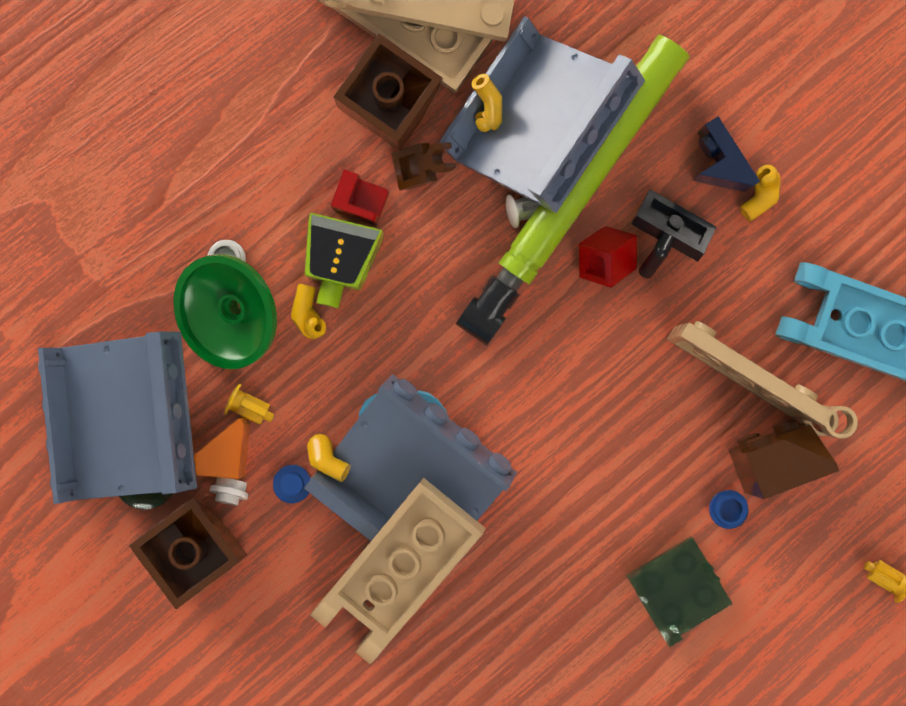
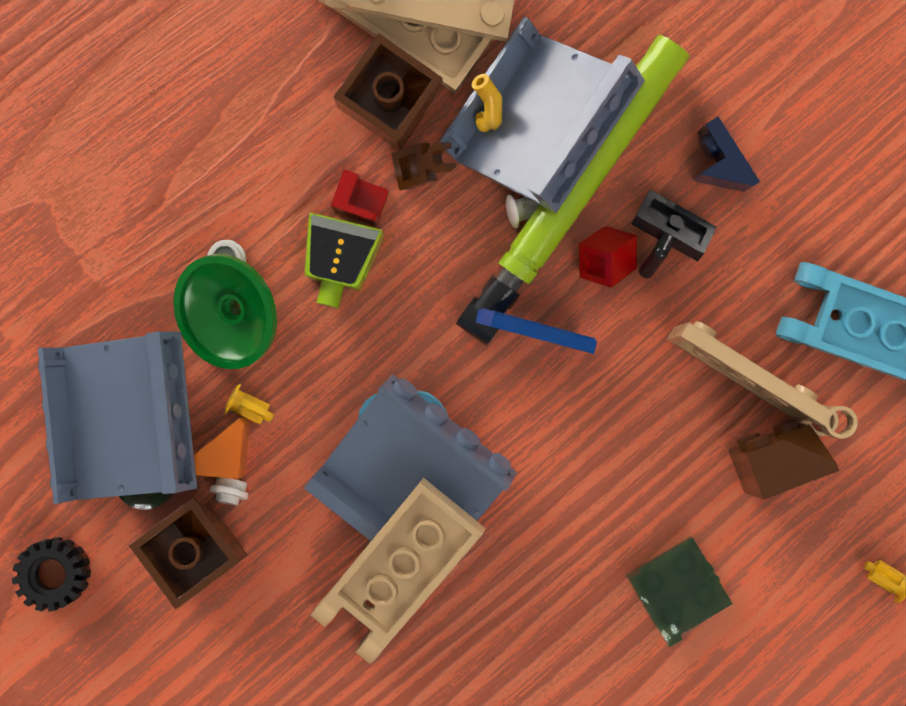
blue plate [273,465,311,504] -> none
yellow arm [291,284,326,339] -> none
yellow arm [307,433,351,482] -> none
blue plate [709,490,748,529] -> none
yellow arm [739,165,781,222] -> none
none -> black tyre [12,537,91,612]
none -> blue tile [475,308,597,354]

